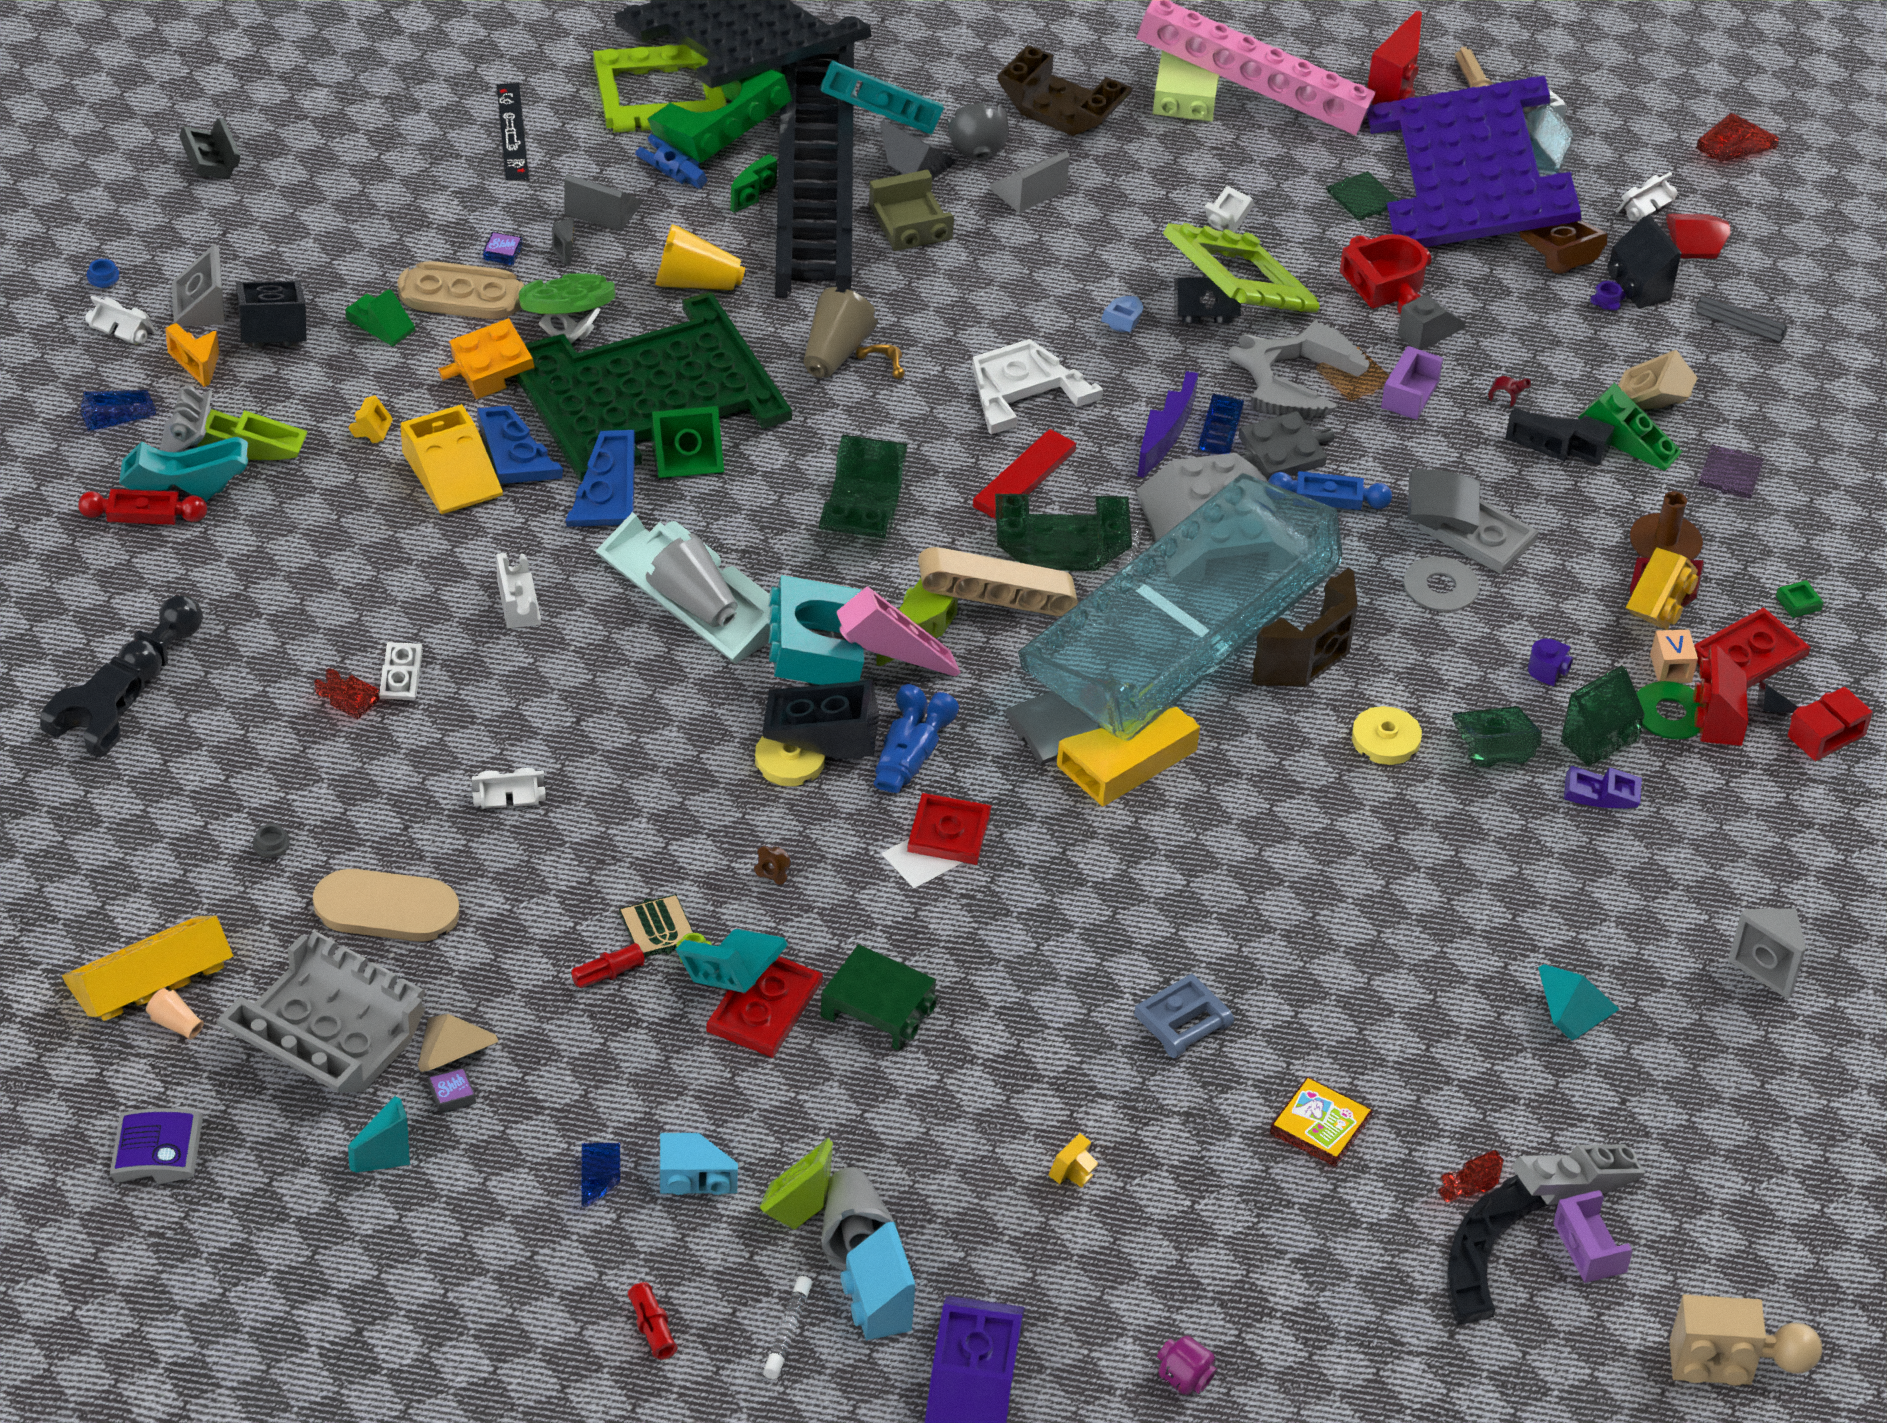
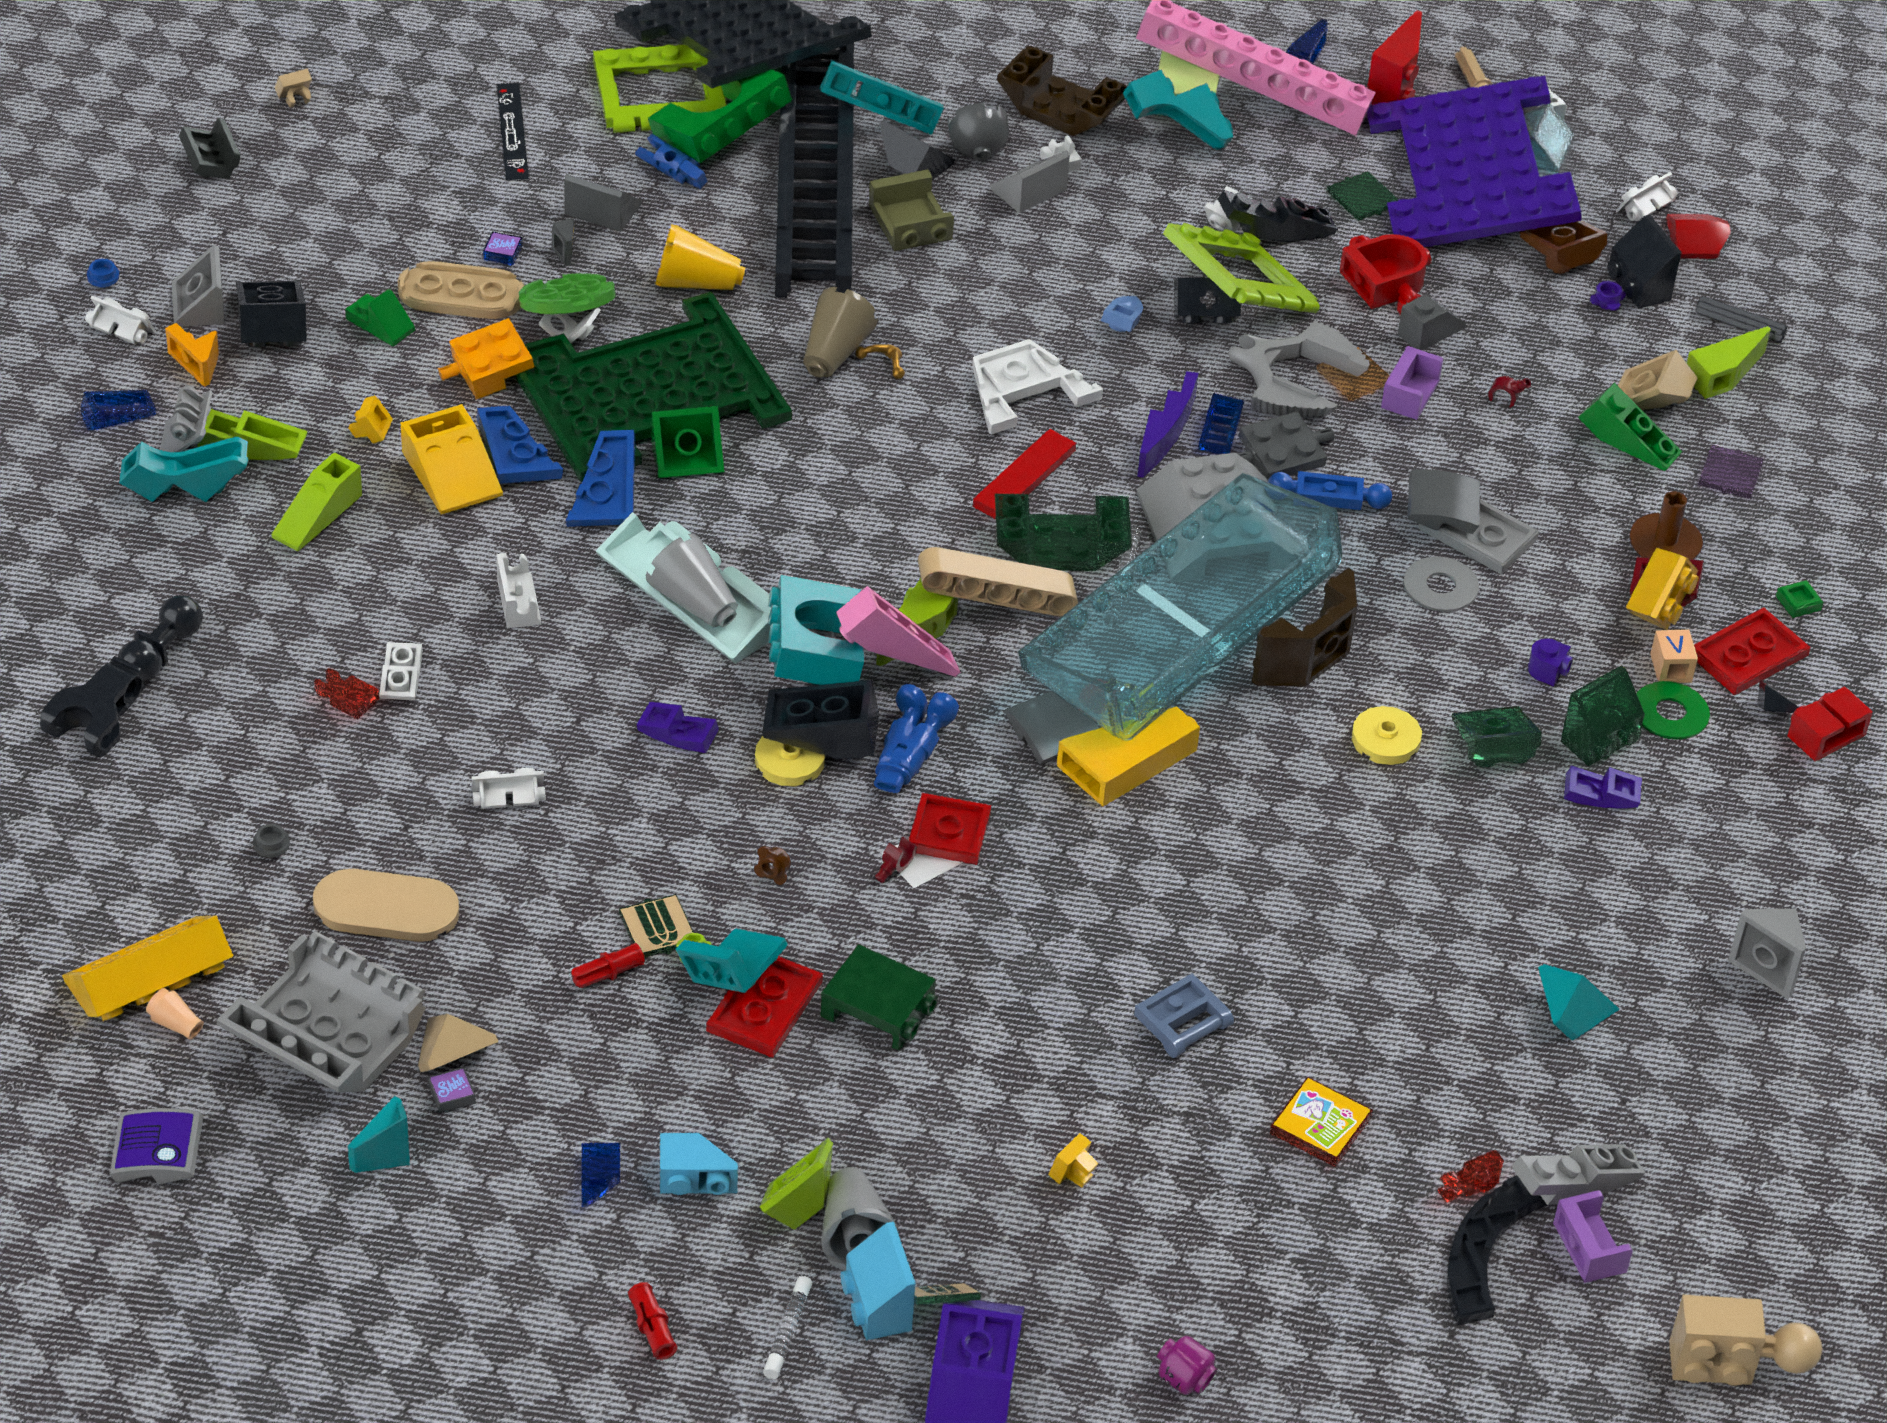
red plate [78,489,207,525] -> none
green slope [730,154,777,213] -> none
clear green slope [819,434,908,540] -> none
black slope [1505,408,1615,466] -> none
red slope [1693,645,1748,746] -> none
clear red wing [1696,112,1779,162] -> none
none -> lime slope [271,452,362,551]
none -> tan tile [275,69,312,108]
none -> dark purple slope [636,702,719,753]
none -> dark red piece [875,837,917,883]
none -> clear green piece [914,1283,981,1305]
none -> white tile [1040,136,1082,172]
none -> teal arch [1123,69,1234,150]
none -> black slope [1217,190,1338,241]
none -> clear blue slope [1286,19,1328,65]
none -> lime slope [1687,326,1771,399]

